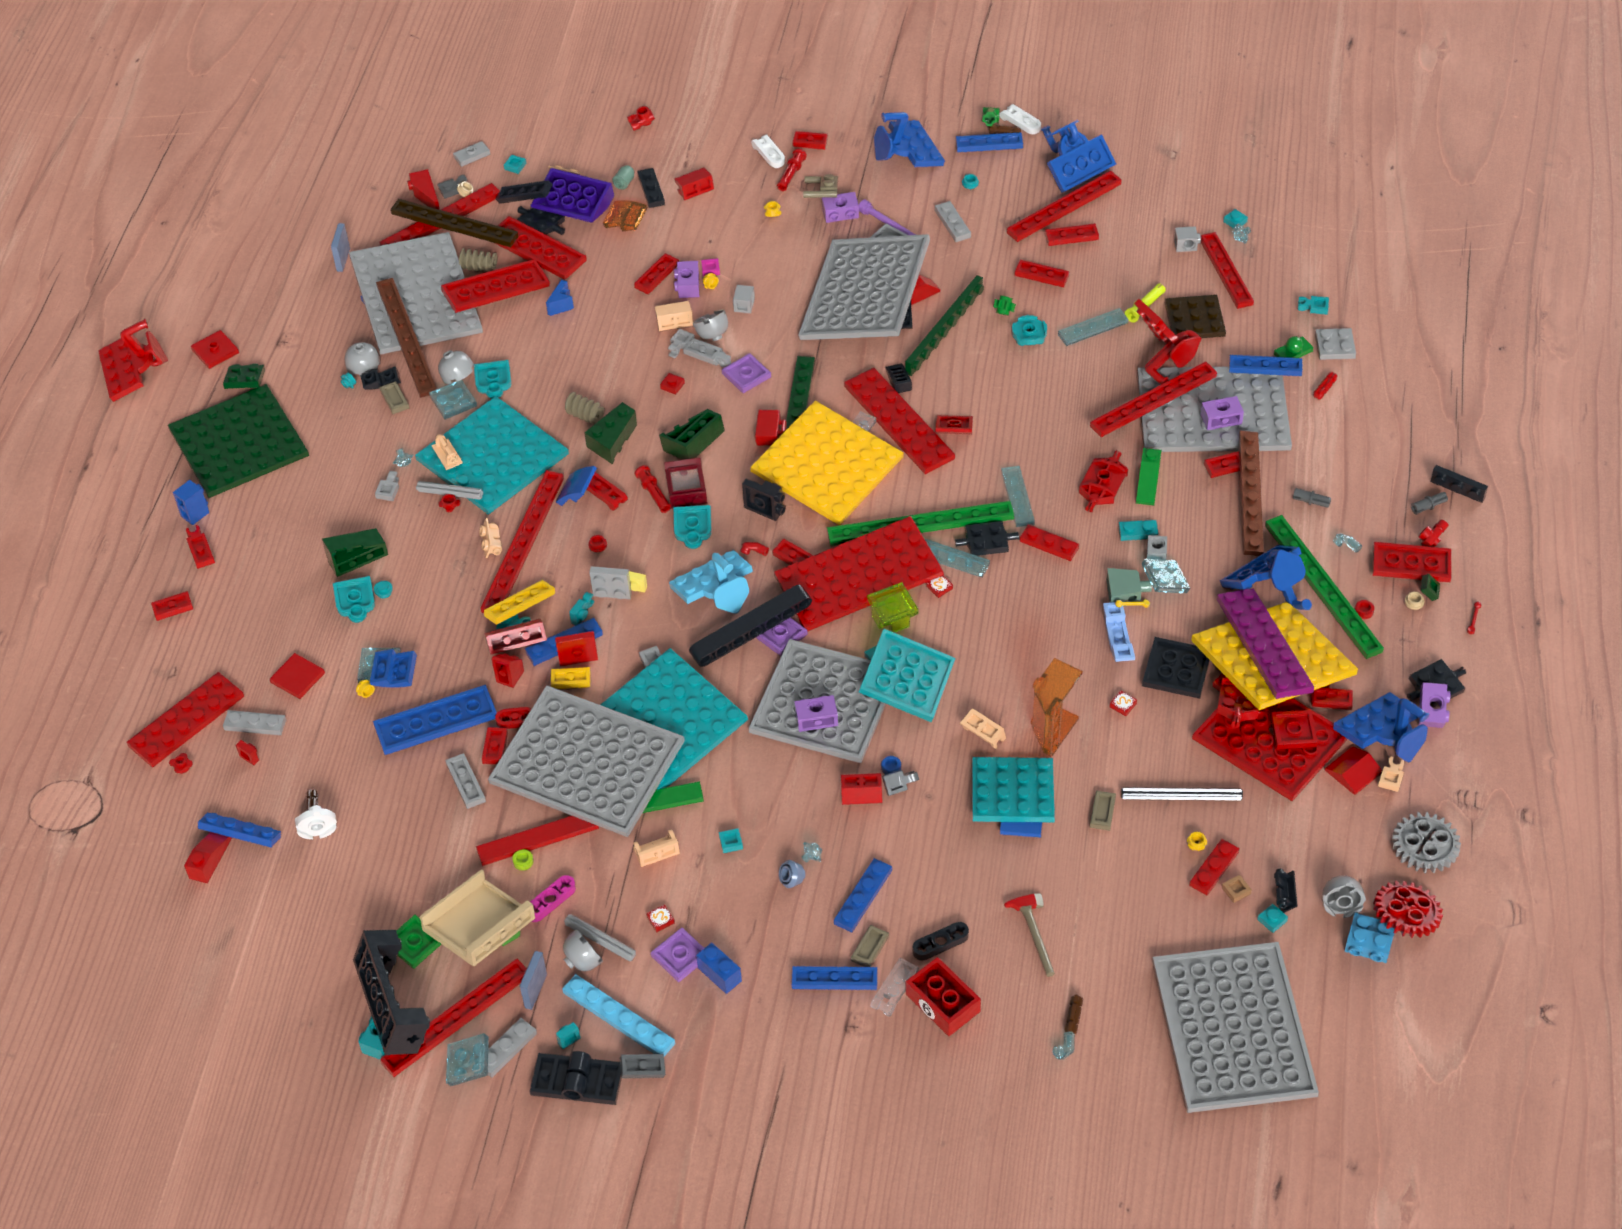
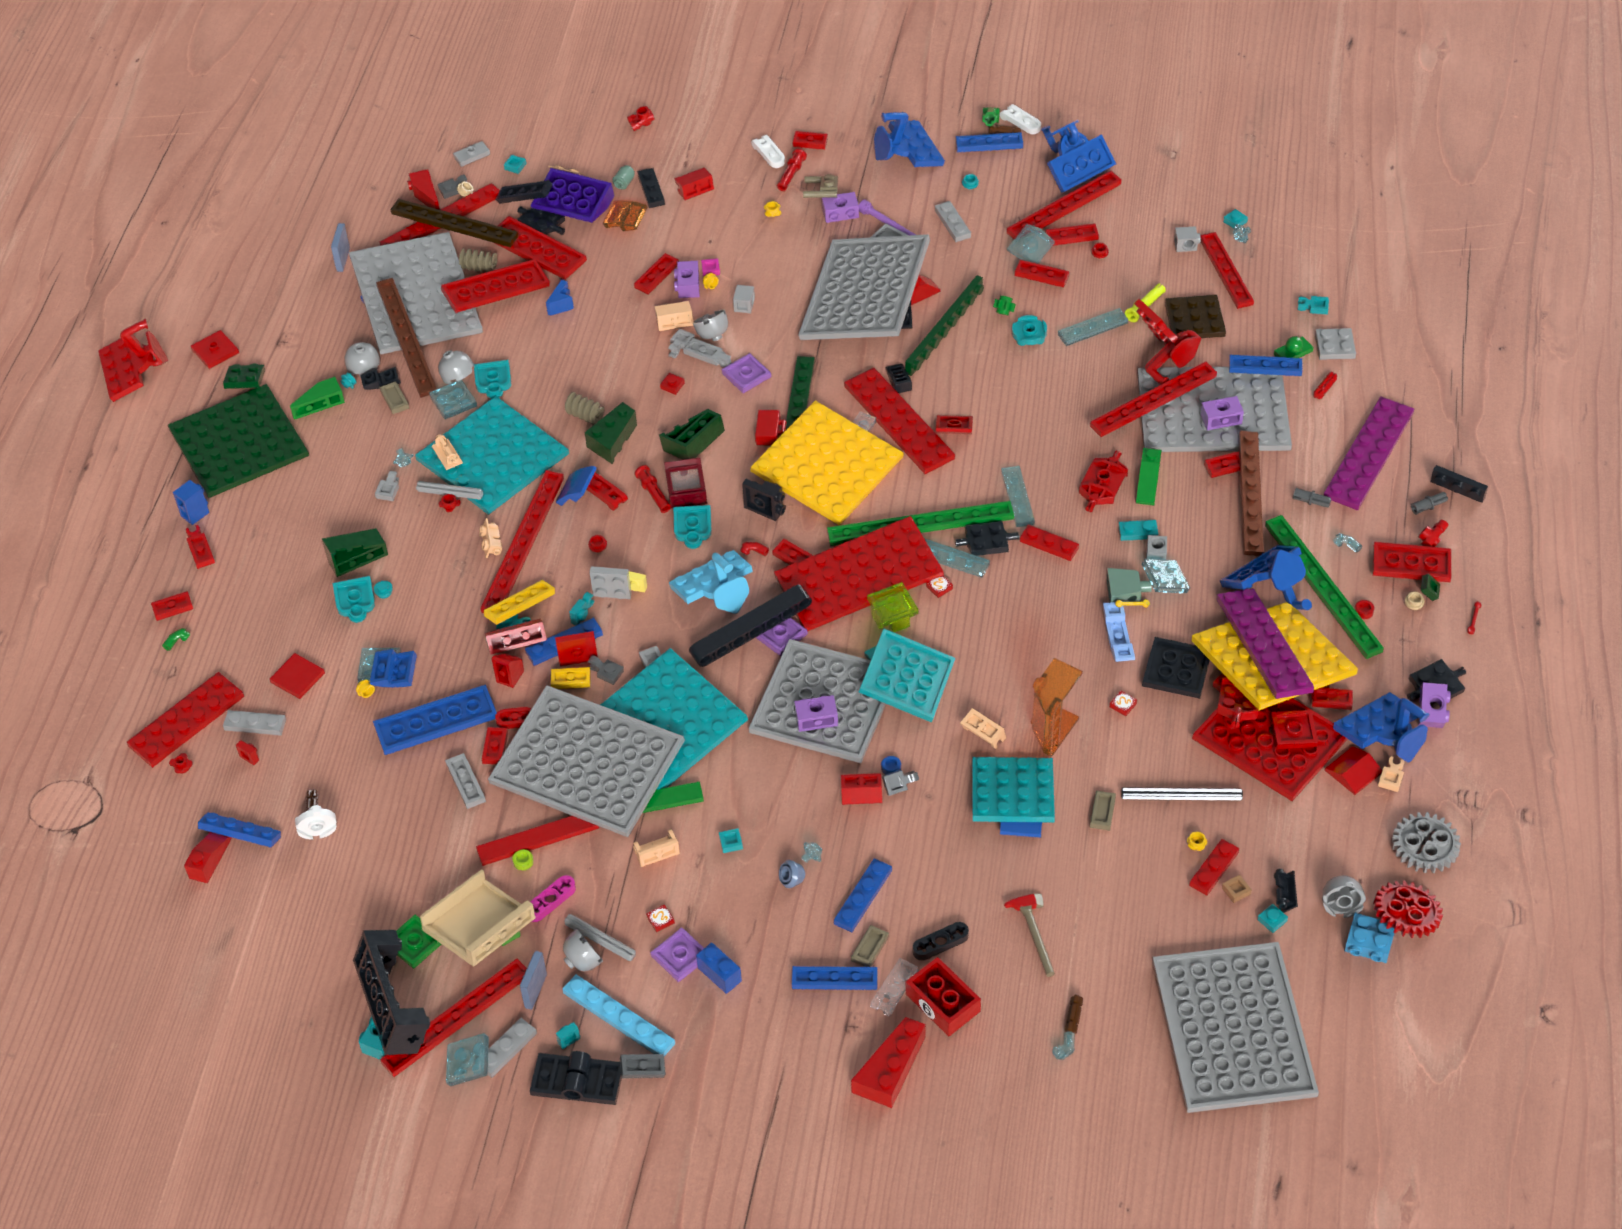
none -> green arm [162,628,190,651]
none -> green slope [290,377,345,420]
none -> dark grey plate [588,655,624,685]
none -> red wedge [851,1017,926,1108]
none -> clear light blue slope [1007,224,1055,264]
none -> red plate [1091,243,1109,258]
none -> magenta plate [1324,396,1415,510]

